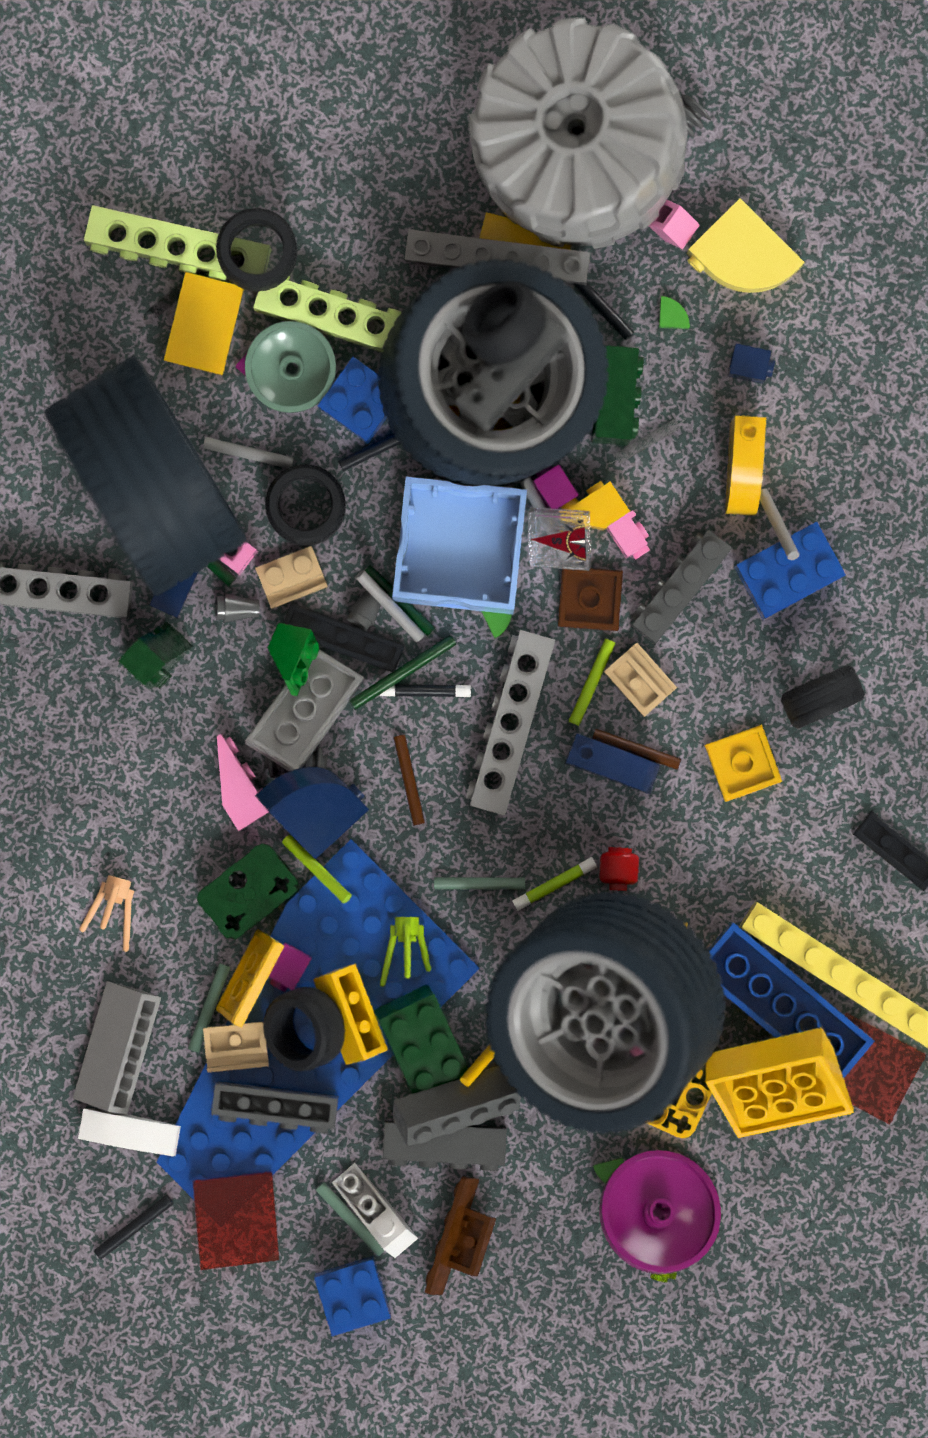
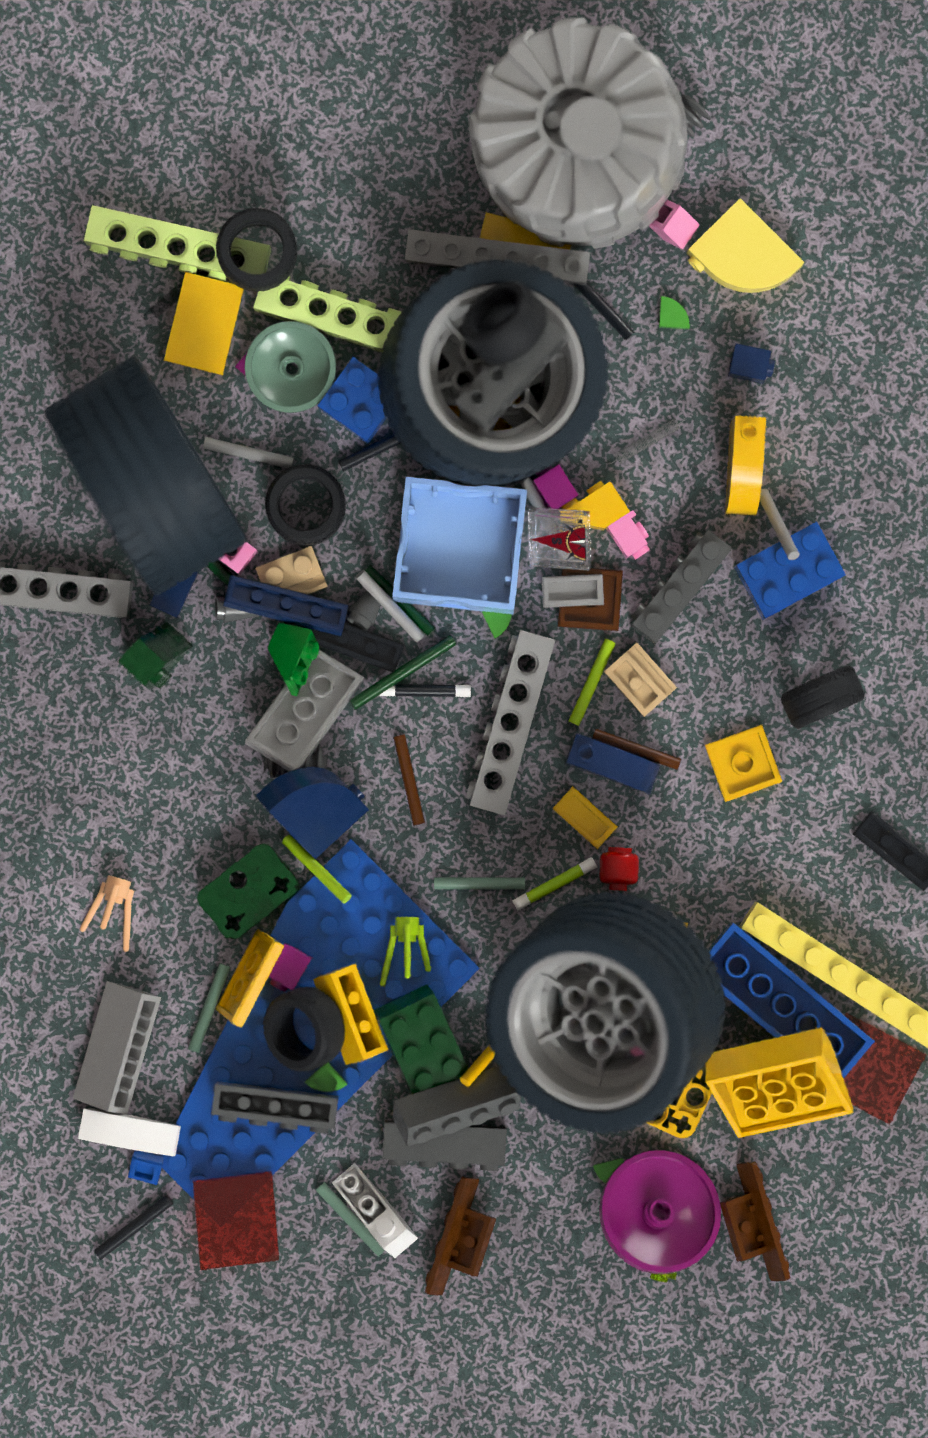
tan plate [203,1022,269,1073] -> none
bright pink slope [217,734,269,831] -> none
blue brick [314,1255,391,1336] -> none
dark green brick [592,345,644,446] -> none
none -> blue tile [128,1150,164,1185]
none -> dark blue tile [223,575,349,636]
none -> bright green tile [305,1062,348,1092]
none -> light grey tile [542,574,604,608]
none -> yellow tile [552,786,617,849]
none -> light grey tile [560,97,623,161]
none -> reddish brown bracket [720,1161,790,1281]

